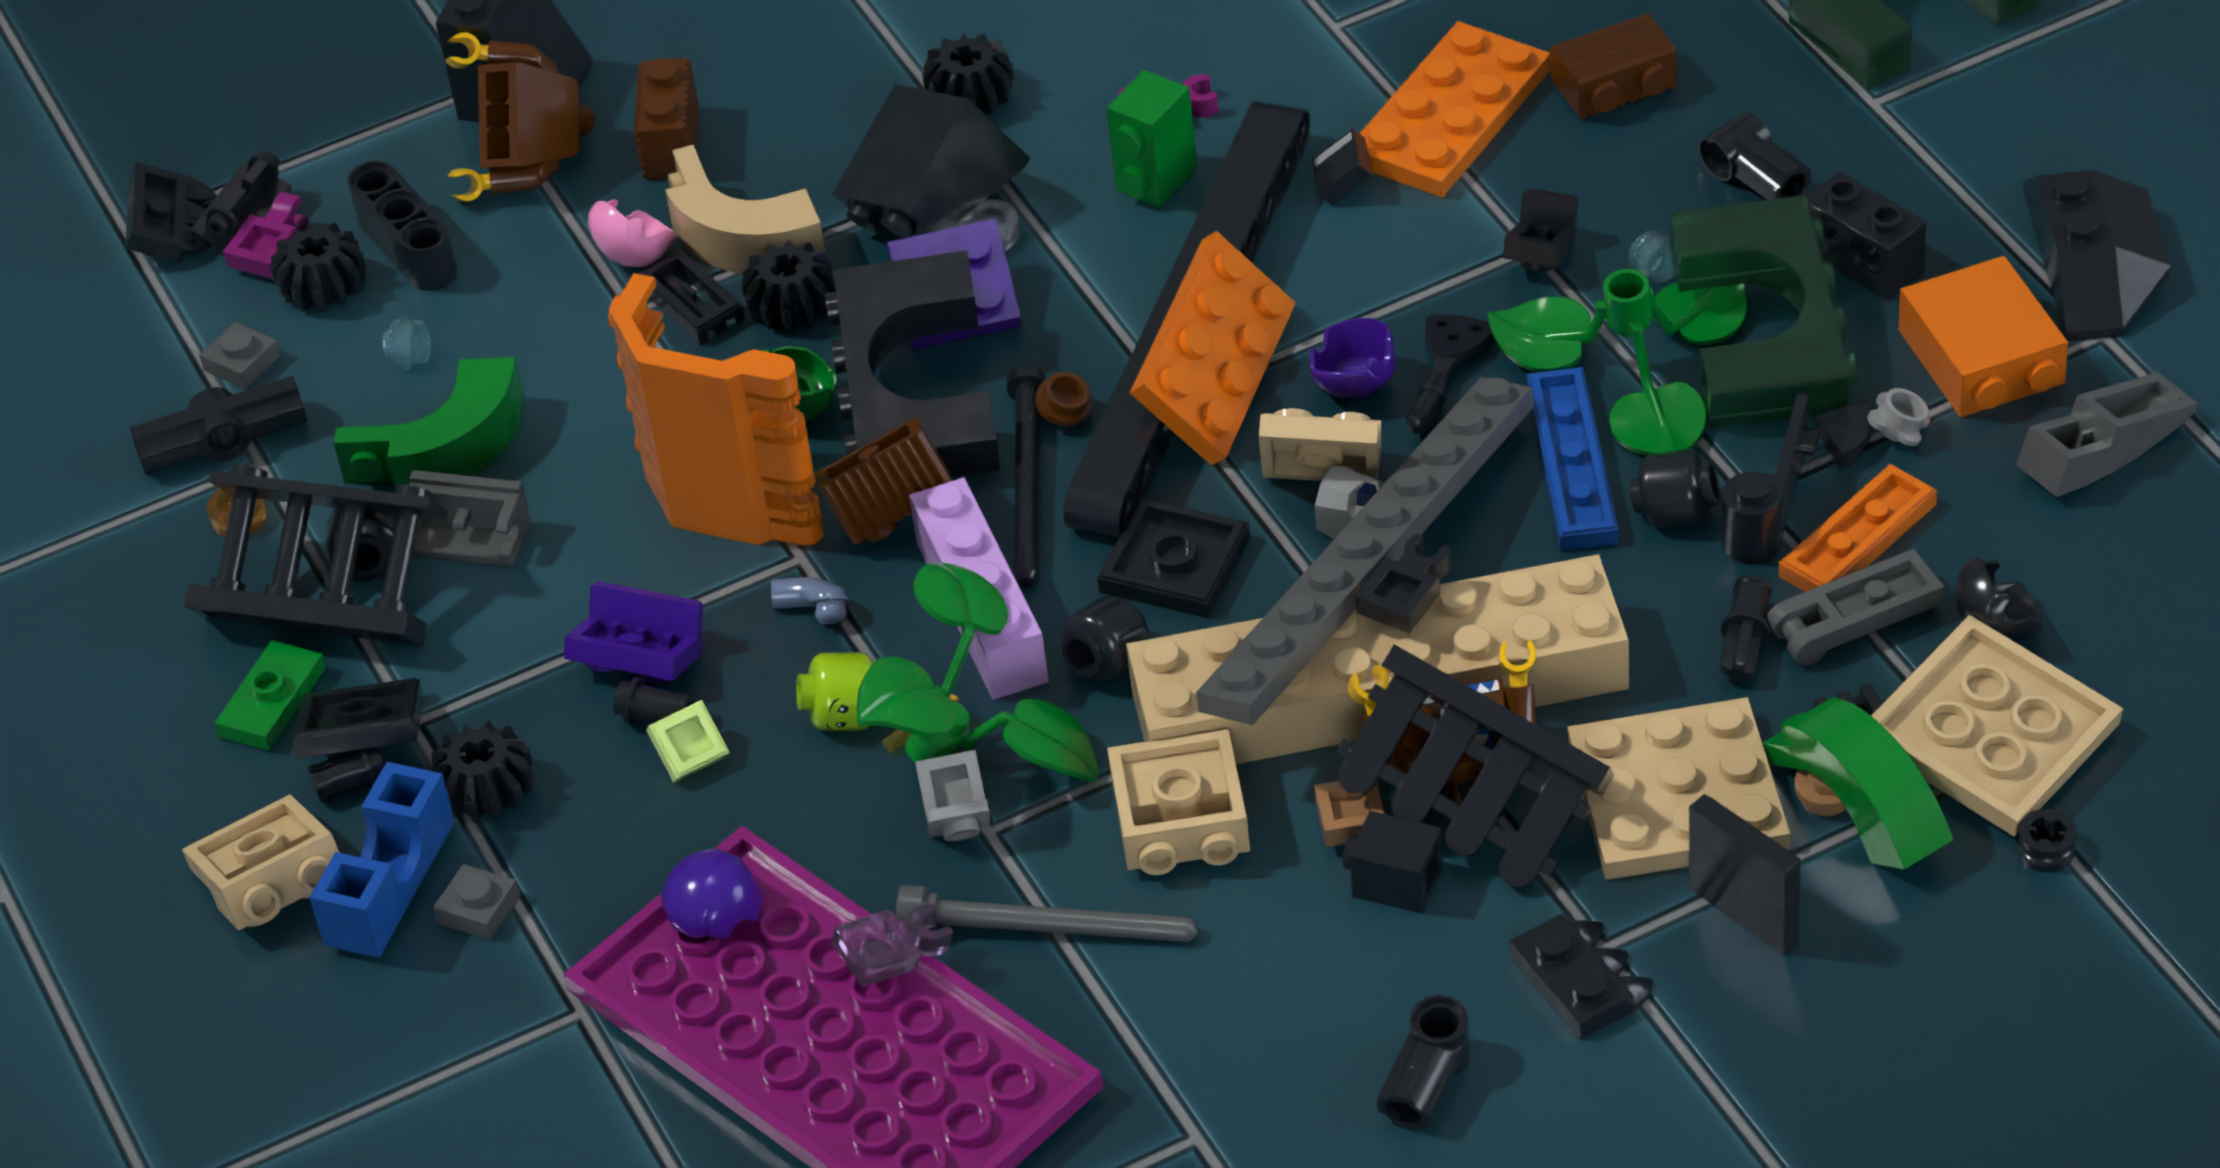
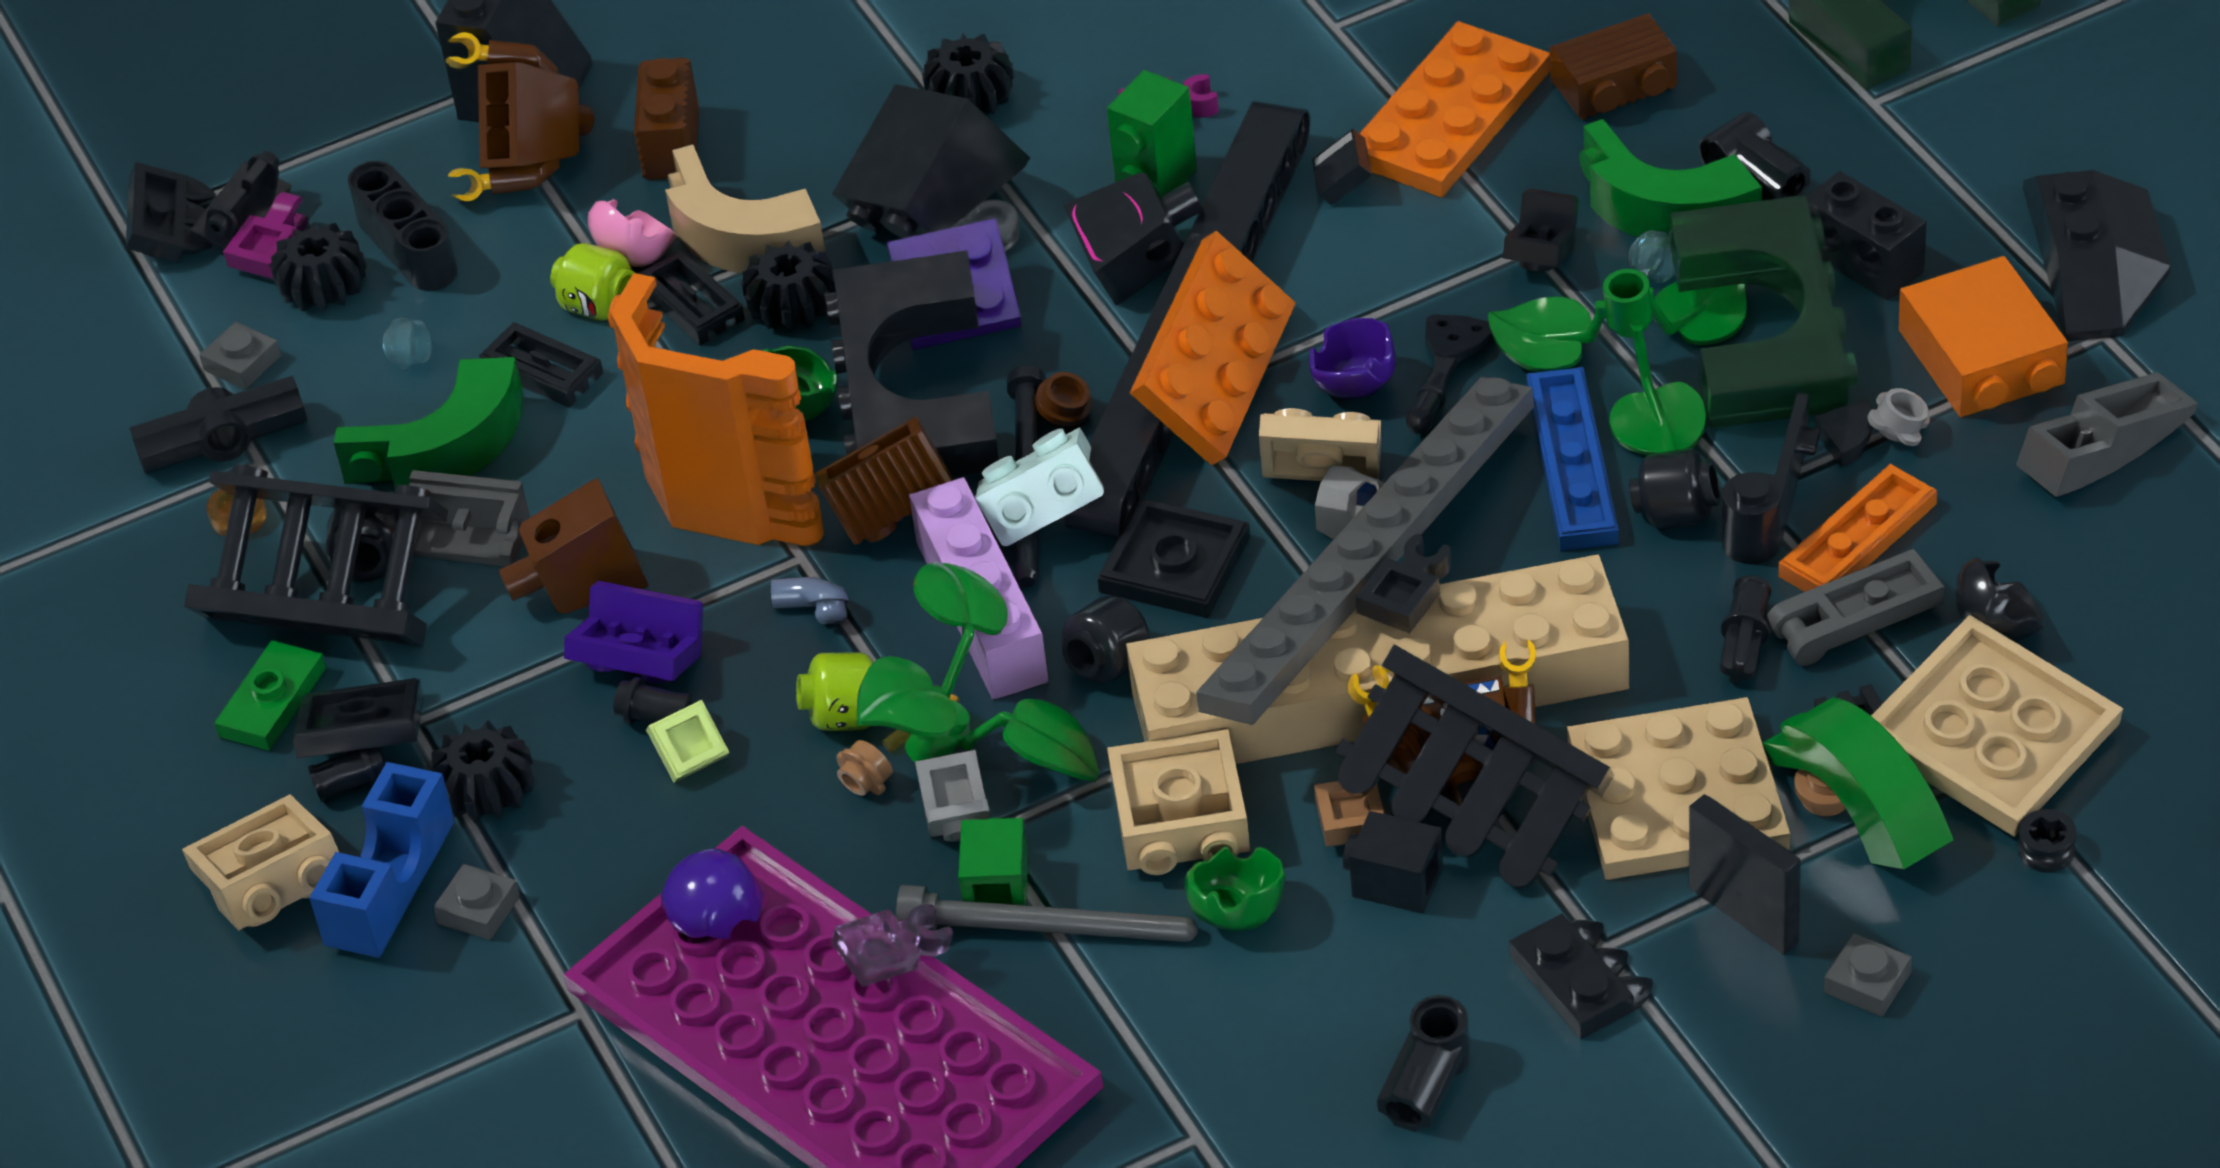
none -> black tile [479,322,603,407]
none -> reddish brown torso [499,478,649,614]
none -> lime head [550,243,635,321]
none -> medium nougat plate [836,740,893,796]
none -> green brick [958,818,1029,906]
none -> light aqua bracket [975,427,1104,546]
none -> black torso [1064,173,1204,305]
none -> green hair [1184,847,1286,932]
none -> green arch [1579,119,1762,245]
none -> dark grey plate [1824,933,1912,1017]

